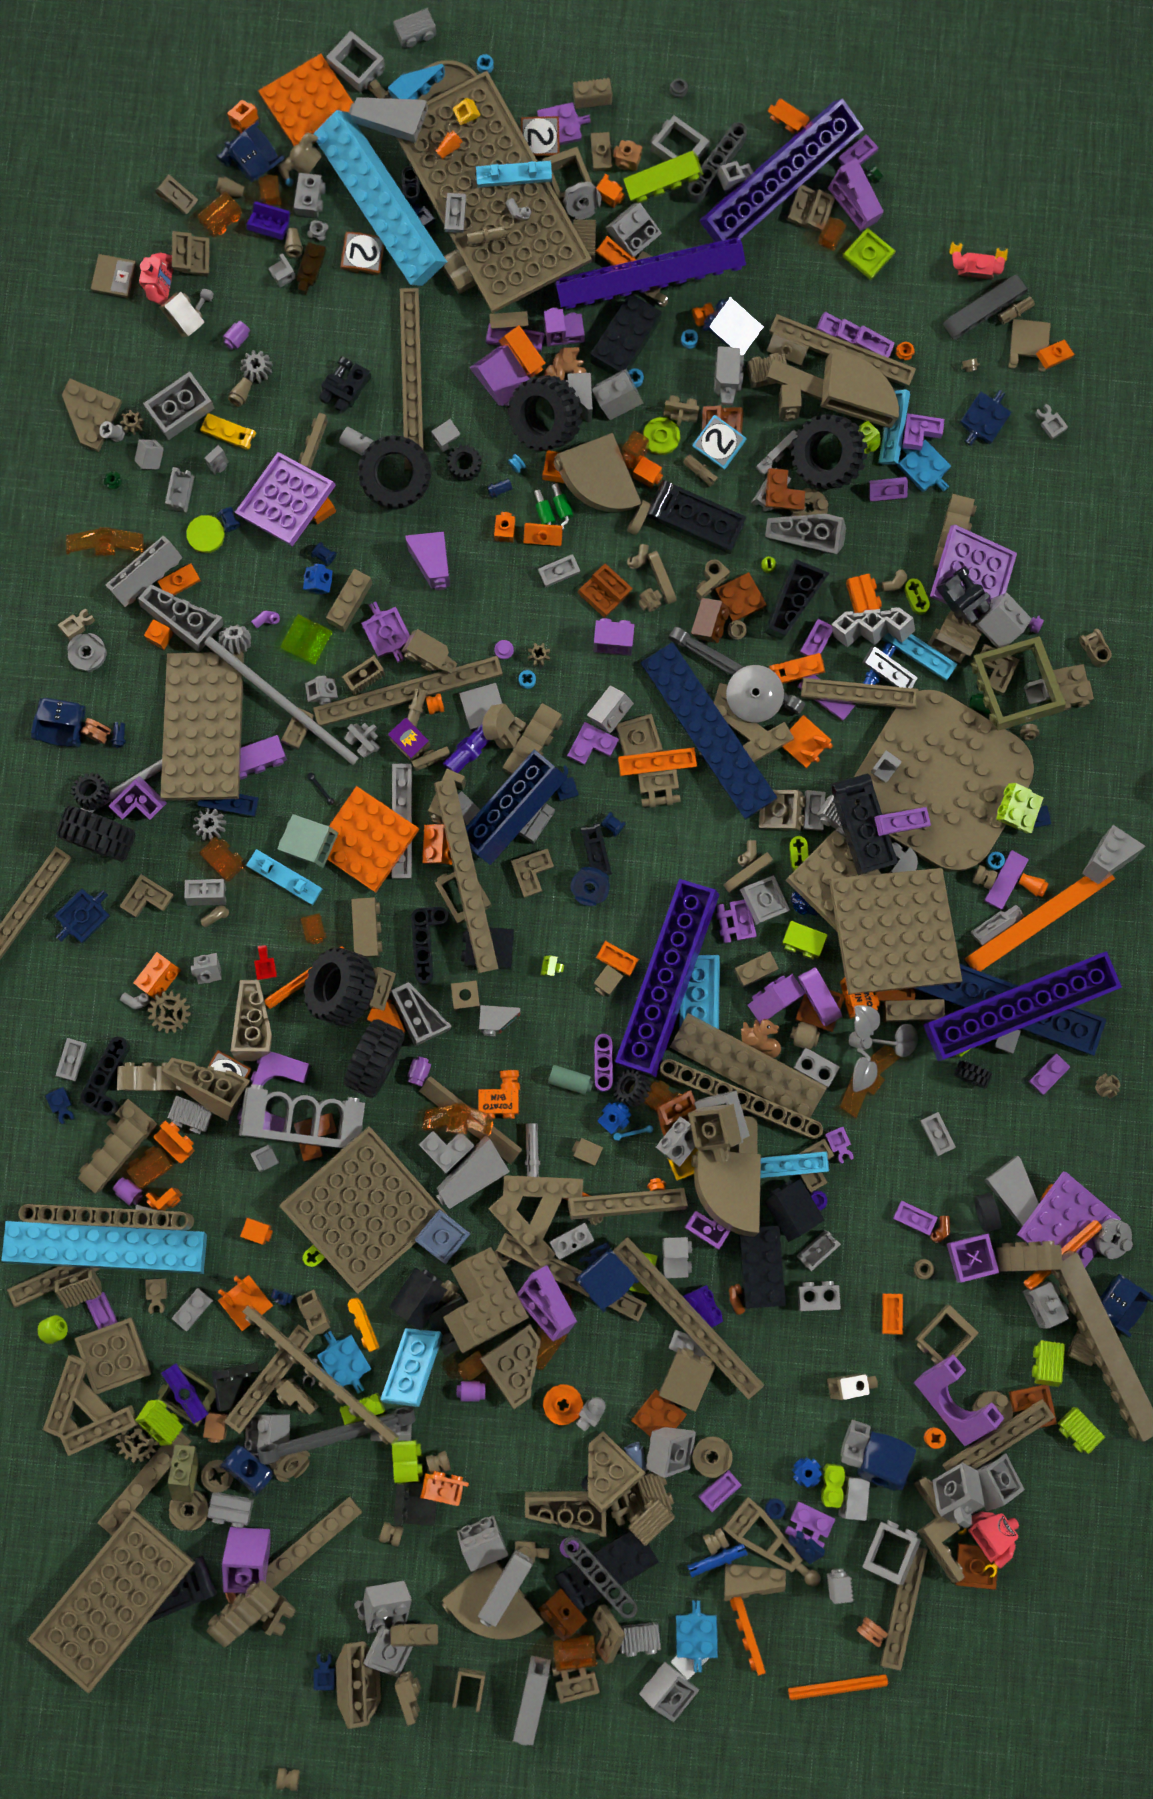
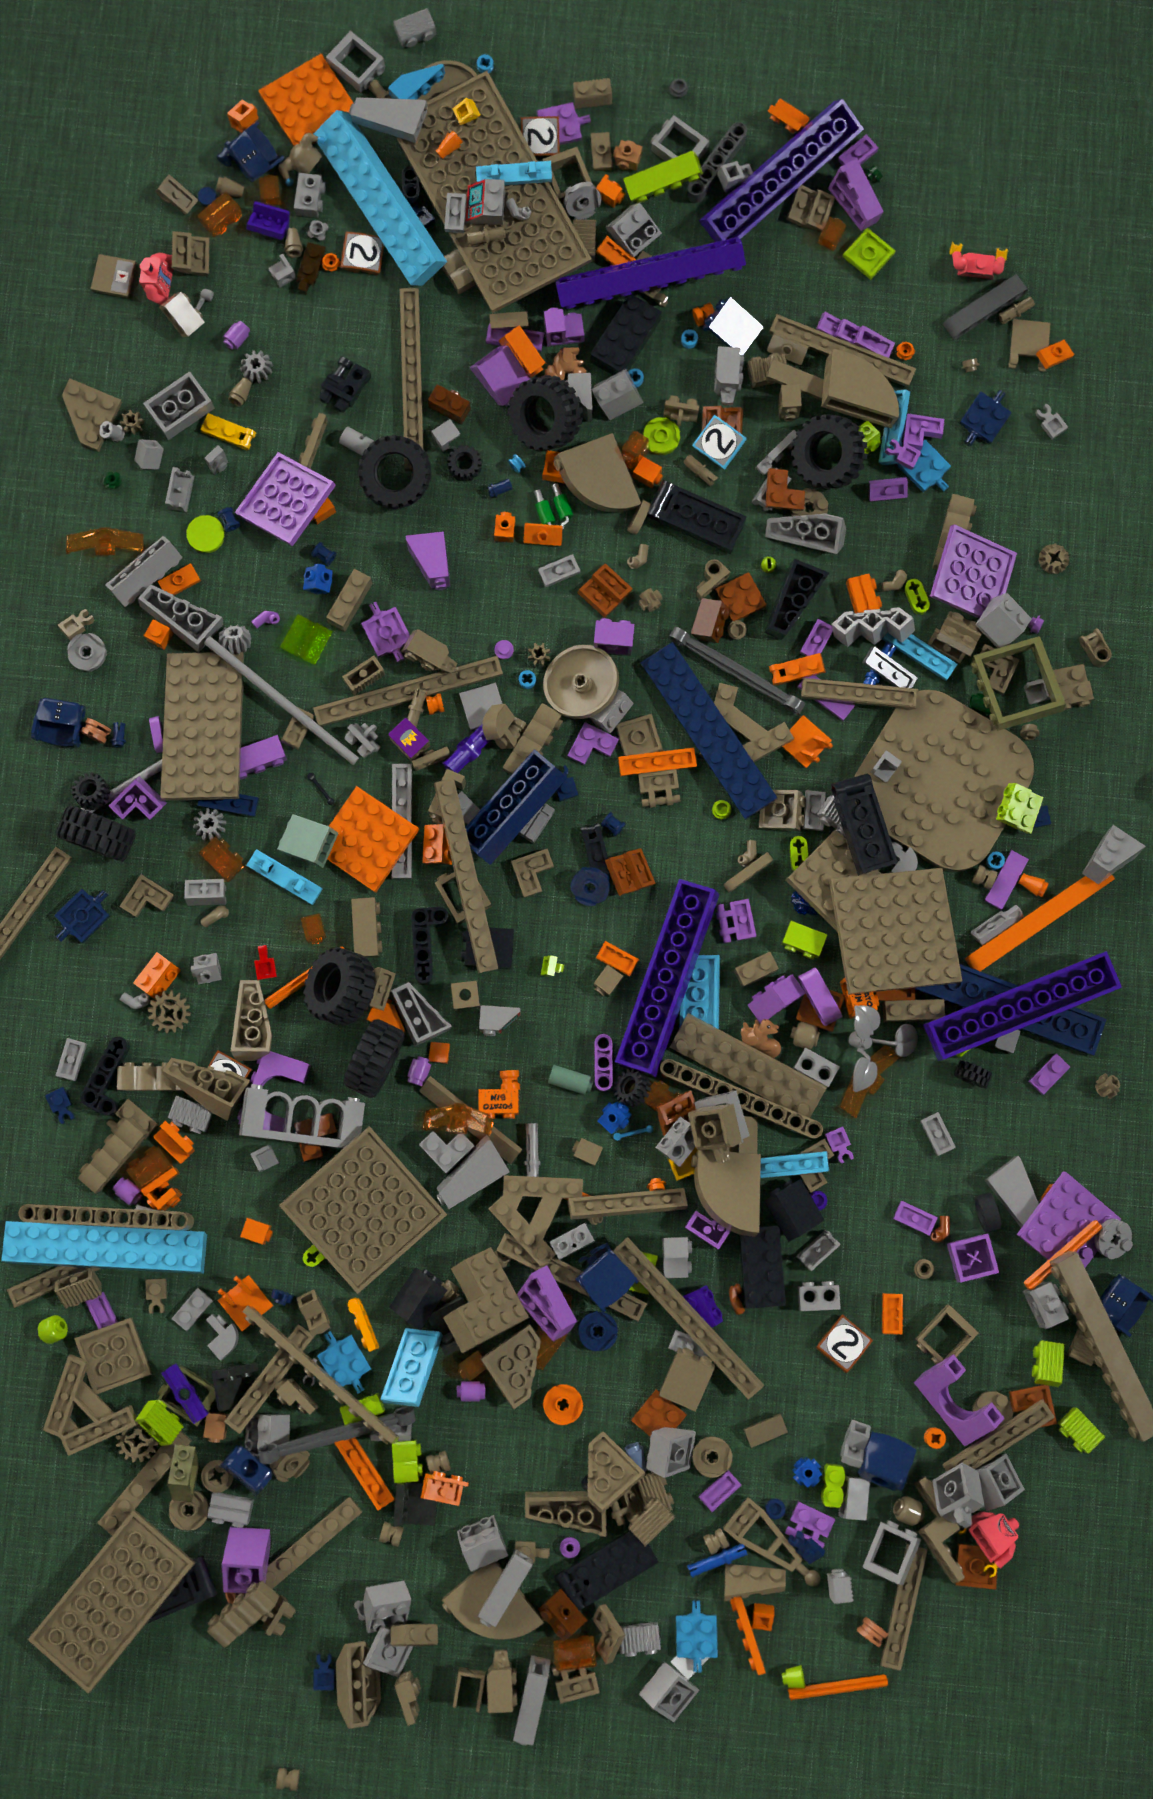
light grey brick [305,676,338,705] -> none
sand blue tile [414,1209,470,1265] -> none
dark grey beam [564,1536,637,1619] -> none
light grey hips [576,1397,606,1431] -> none
dark tan beam [647,551,677,605] -> none
light grey dish [726,665,784,723] -> none
light grey plate [740,875,790,925] -> none
torso [827,1374,878,1400] -> none
medium lavender tile [874,807,931,836] -> none
black hips [936,566,991,624] -> none
dark tan brick [996,1241,1063,1271] -> none
none -> orange plate [141,1168,180,1196]
none -> medium lavender beam [149,716,163,753]
none -> dark blue tile [198,187,217,207]
none -> light grey brick [206,1314,239,1361]
none -> orange plate [322,253,340,272]
none -> orange plate [335,1437,395,1511]
none -> reddish brown brick [428,384,471,425]
none -> orange slope [429,1042,450,1064]
none -> light grey slope [465,179,505,225]
none -> dark tan hinge [487,1650,517,1713]
none -> dark tan dish [543,645,619,719]
none -> dark blue plate [578,1311,618,1351]
none -> dark orange slope [605,848,656,896]
none -> lime plate [712,800,731,819]
none -> dark tan slope [743,1414,788,1448]
none -> orange slope [751,1603,774,1631]
none -> lime hat [782,1665,805,1688]
none -> slope [815,1315,873,1373]
none -> medium lavender plate [885,439,921,470]
none -> dark tan head [893,1496,925,1526]
none -> dark tan gear [1039,543,1070,574]

